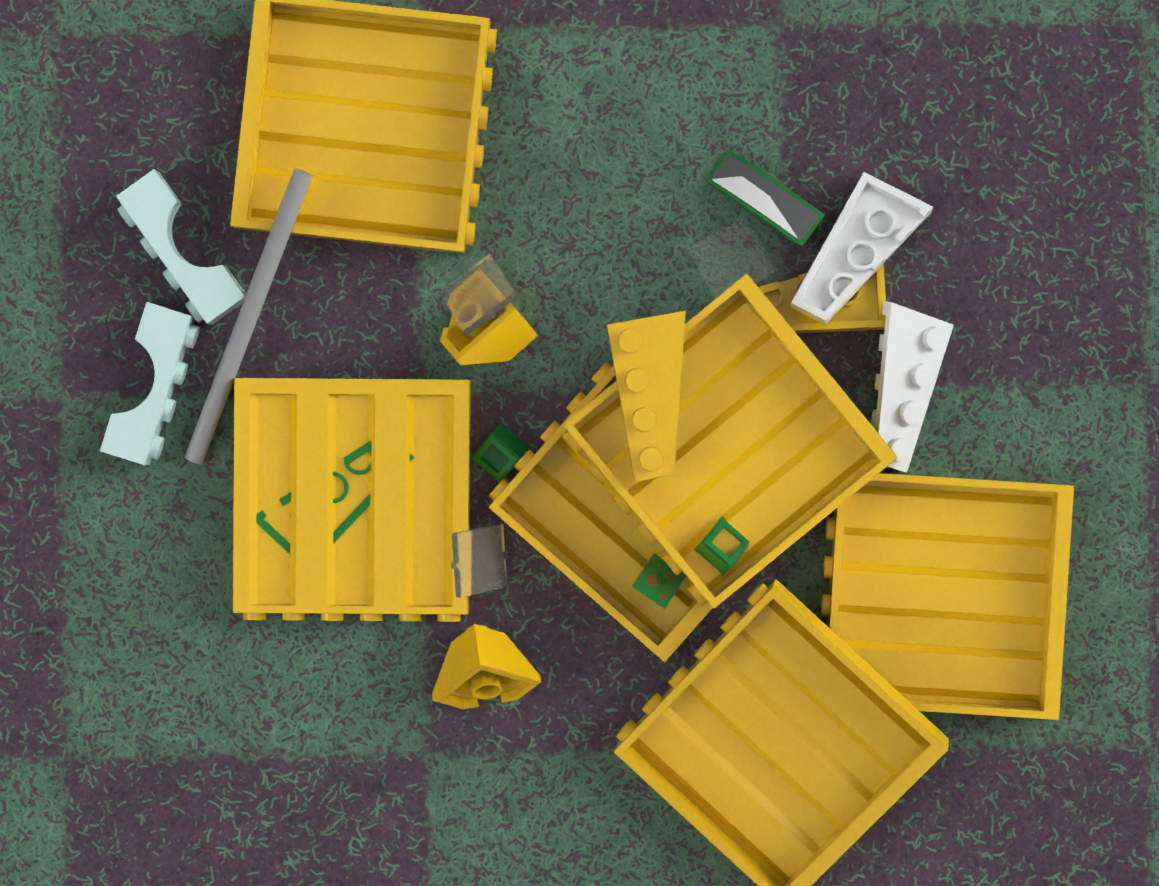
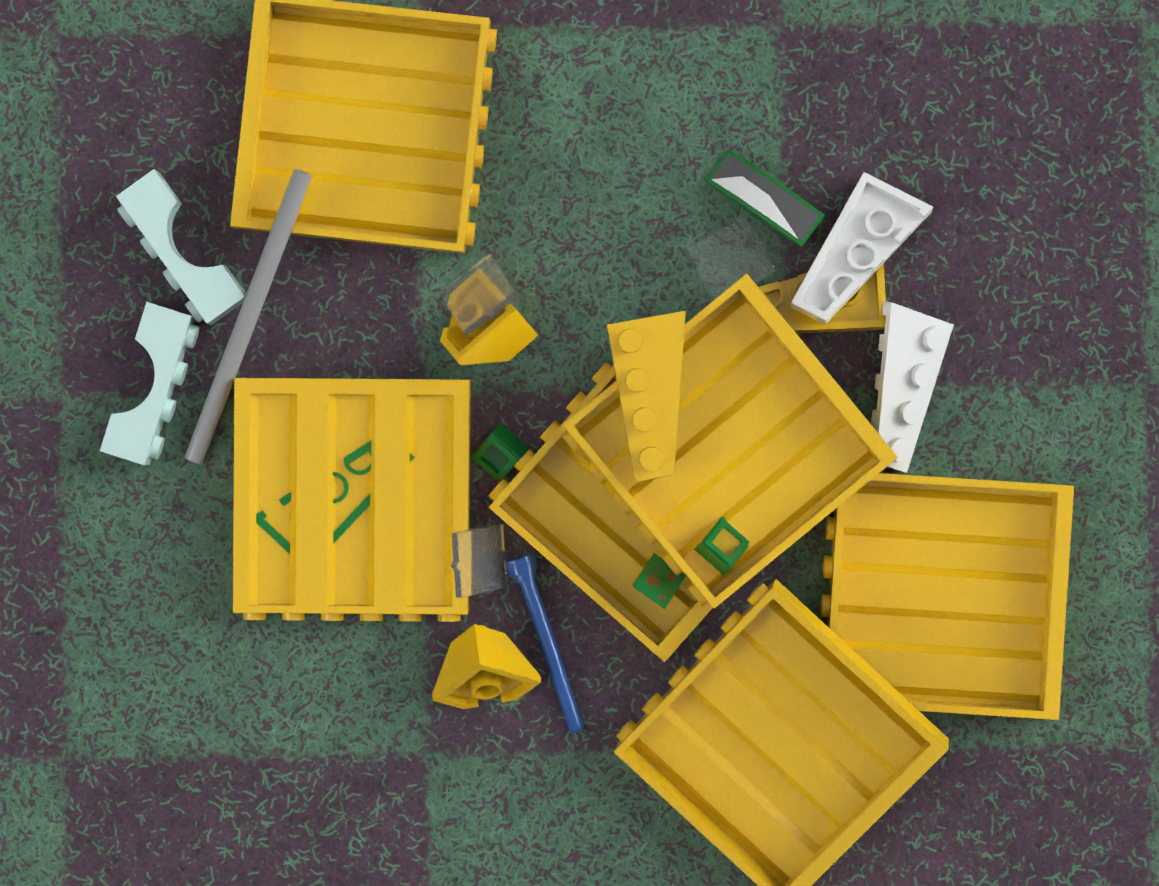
none -> blue piece [505,552,583,733]

